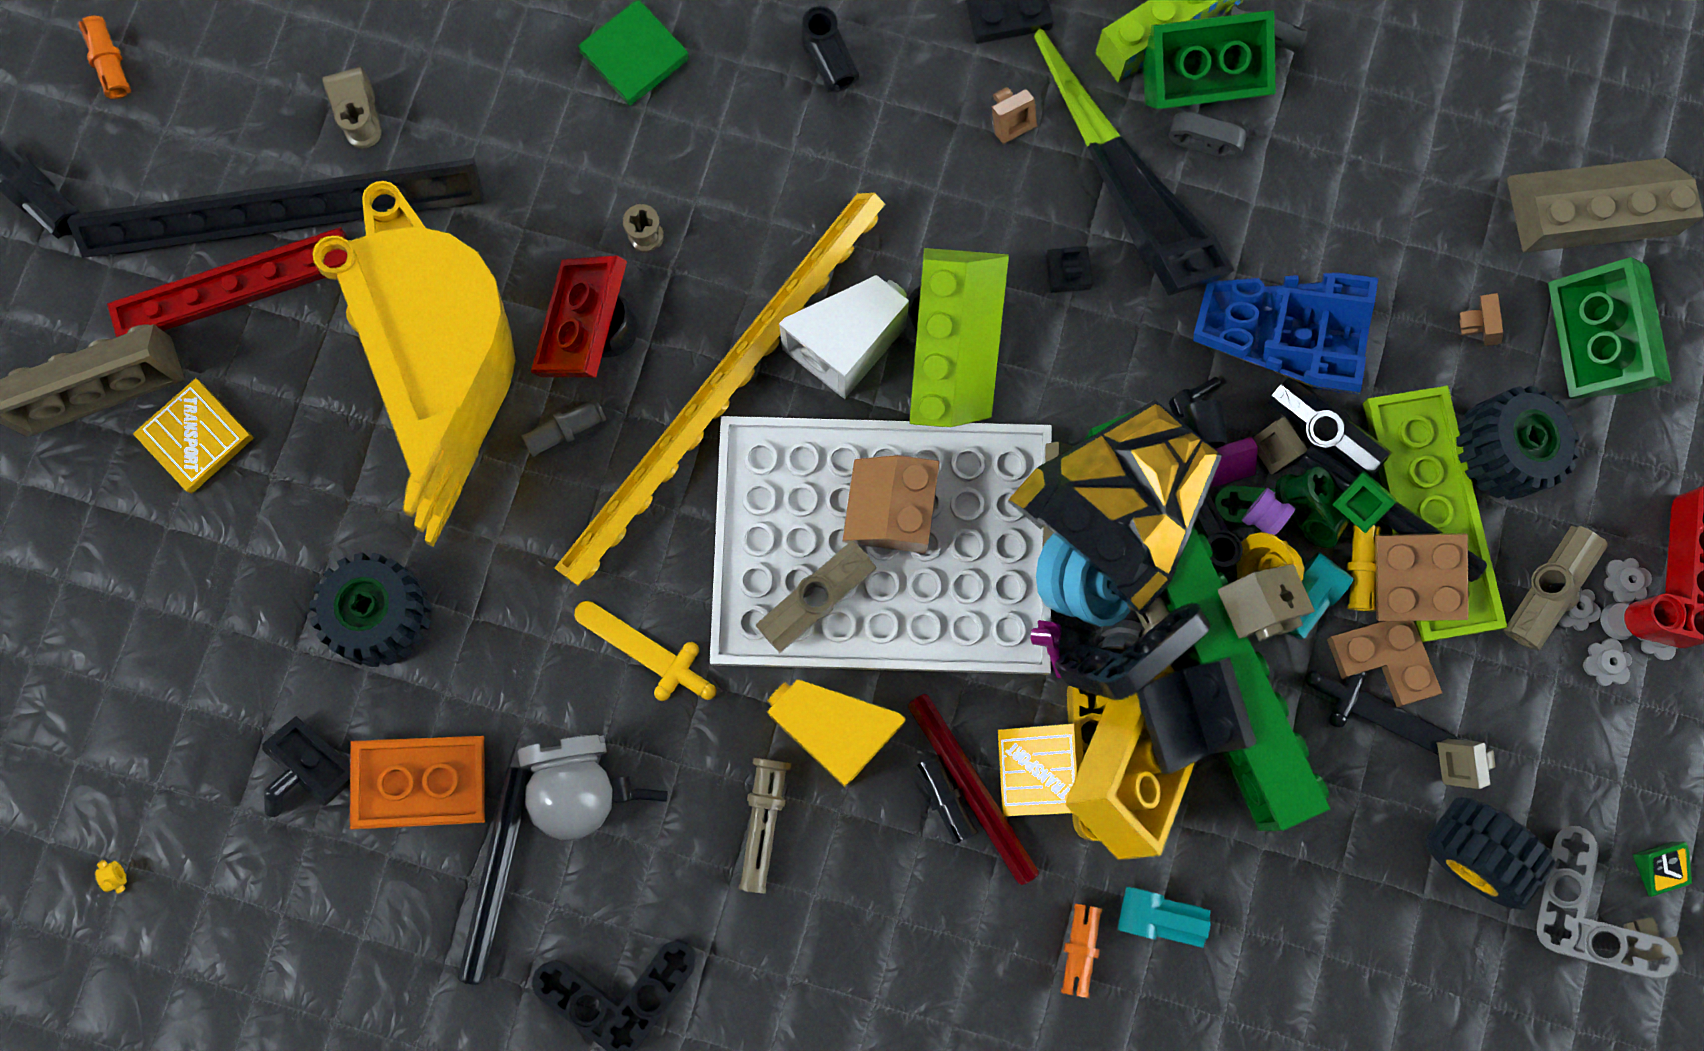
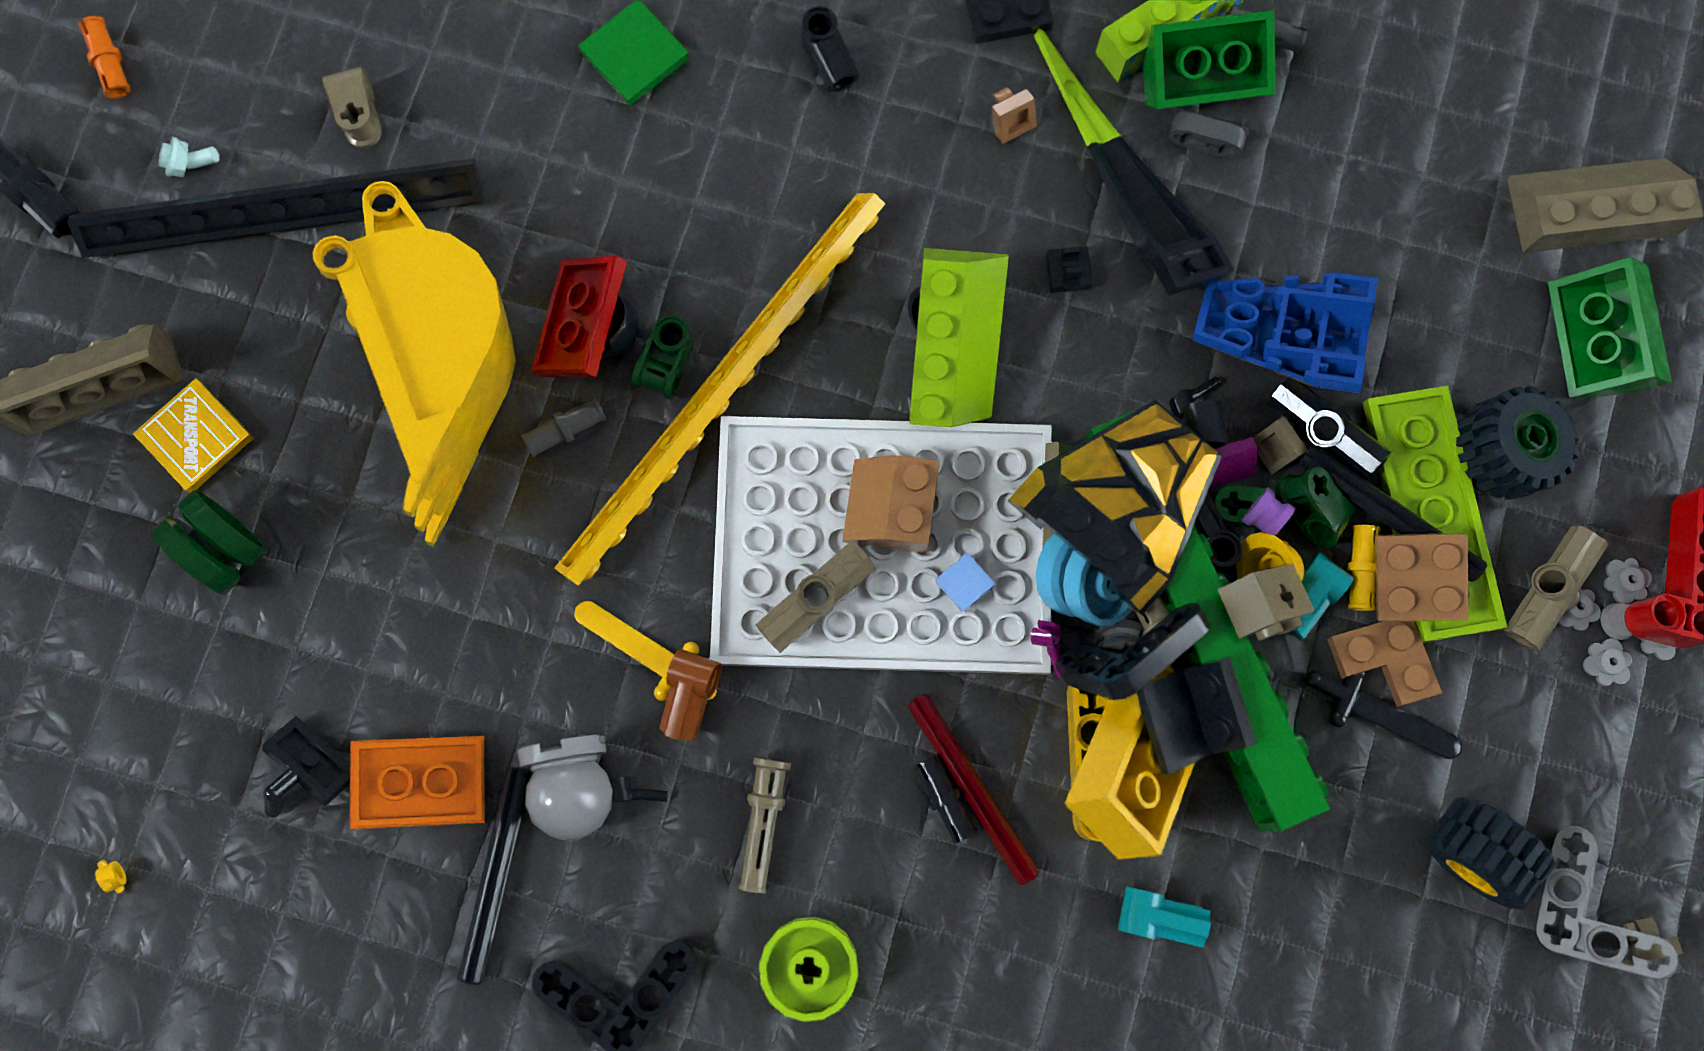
red tile [107,227,348,337] -> none
black wheel [309,553,431,667] -> none
dark tan bush [623,204,664,253] -> none
yellow slope [767,679,906,788] -> none
white slope [779,275,909,399] -> none
yellow tile [998,724,1083,816] -> none
orange pin [1060,904,1103,998] -> none
green slope [1333,471,1396,533] -> none
dark tan tile [1437,739,1496,789] -> none
medium nougat tile [1460,293,1503,346] -> none
slope [1632,842,1692,897] -> none
none -> dark green wheel [150,488,267,595]
none -> light aqua plate [158,137,220,177]
none -> dark green piece [631,315,694,400]
none -> dark orange piece [659,649,722,741]
none -> lime wheel [759,916,858,1022]
none -> light blue tile [935,552,995,613]

